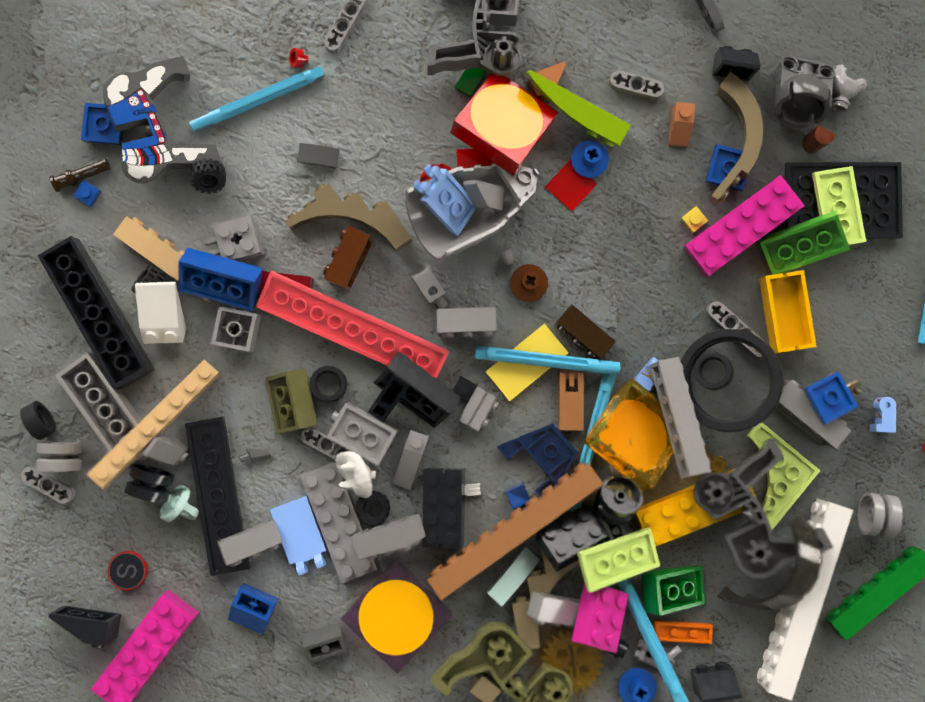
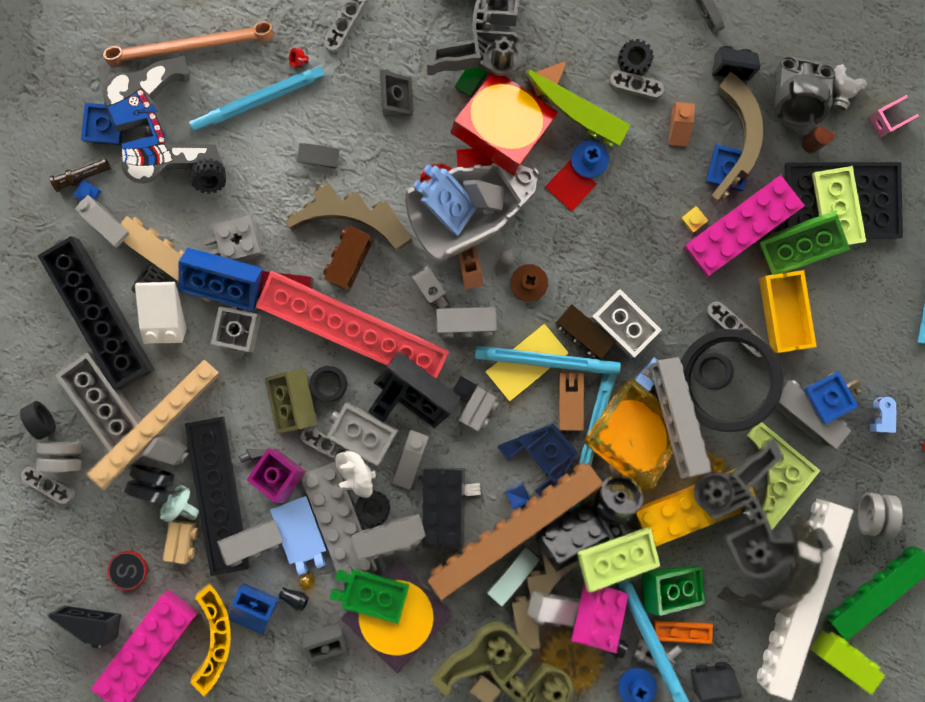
none -> light grey slope [75,195,130,248]
none -> nougat piece [103,22,274,67]
none -> tan brick [163,520,198,564]
none -> yellow brick [190,583,231,696]
none -> magenta brick [247,448,306,503]
none -> black cone [279,587,309,611]
none -> clear yellow plate [299,571,315,591]
none -> green tile [330,568,410,624]
none -> dark grey slope [380,70,413,117]
none -> nougat slope [458,246,484,289]
none -> white brick [590,289,661,358]
none -> black tyre [618,39,654,75]
none -> lime brick [809,630,886,695]
none -> bright pink piece [868,95,919,138]

